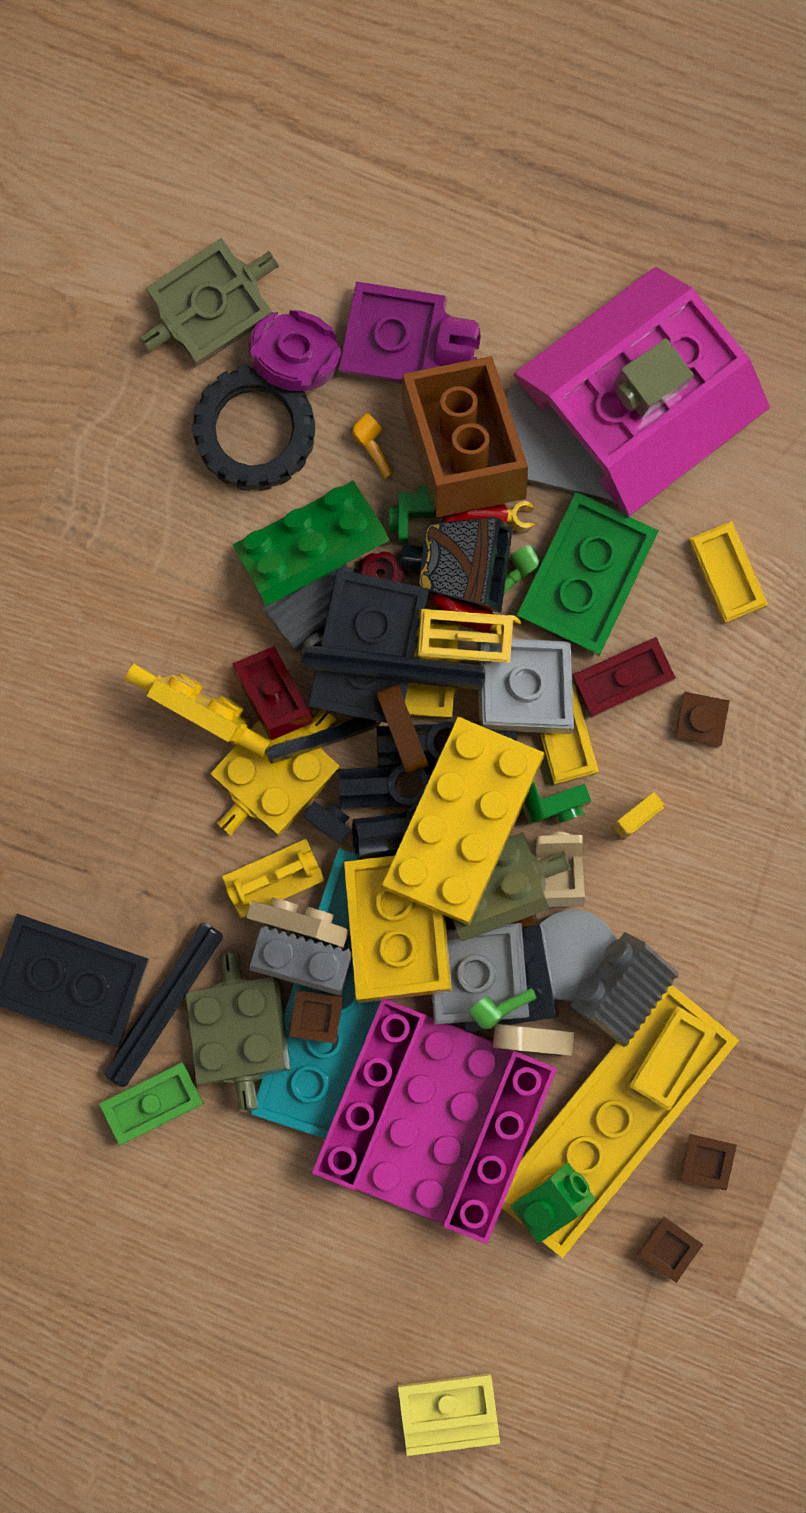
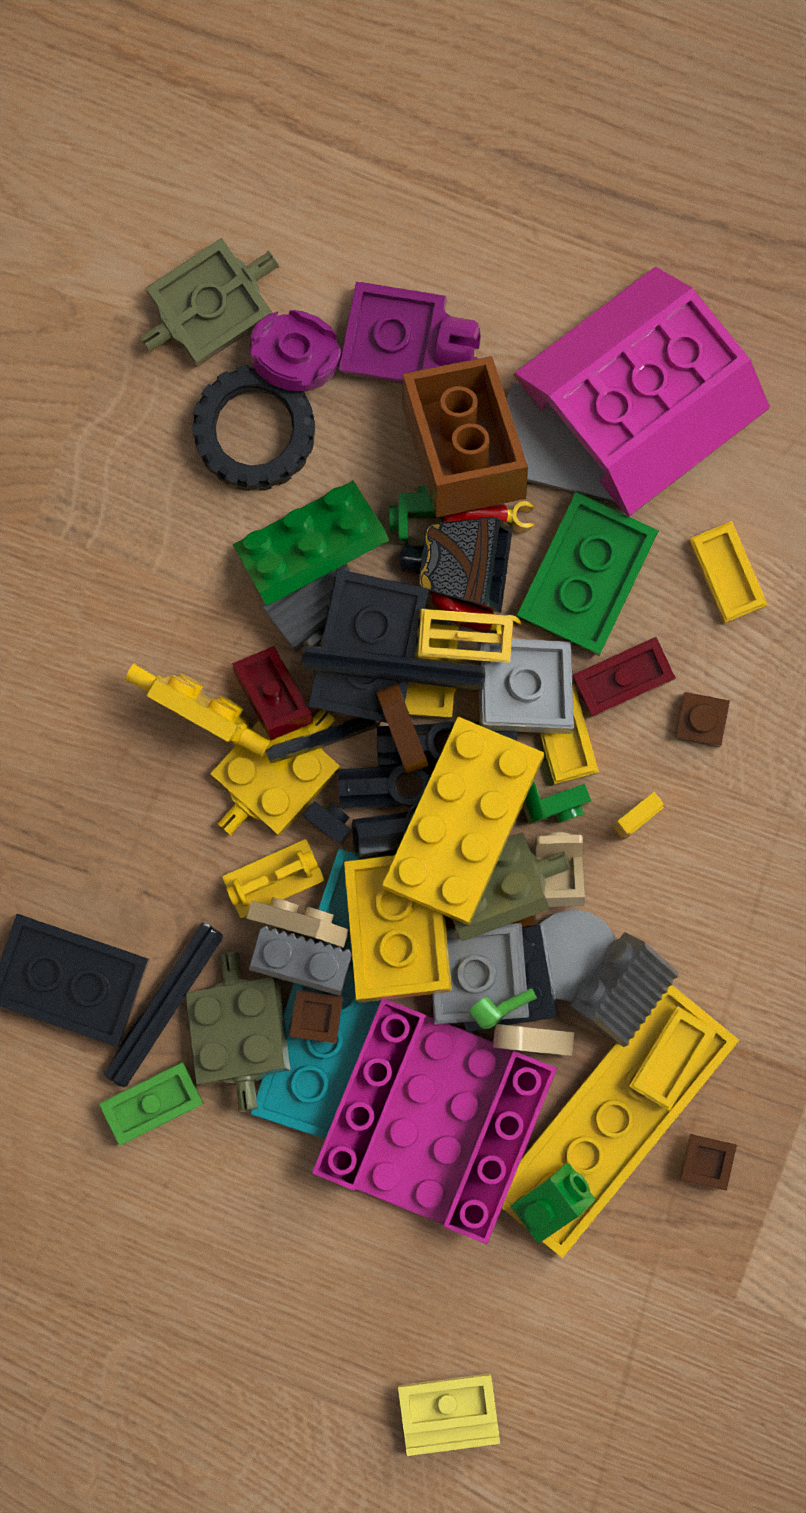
light orange hand [352,414,394,479] -> none
dark red plate [359,551,403,583] -> none
bright green hand [504,545,540,595] -> none
olive brick [614,338,694,419] -> none
reddish brown plate [637,1216,703,1283] -> none

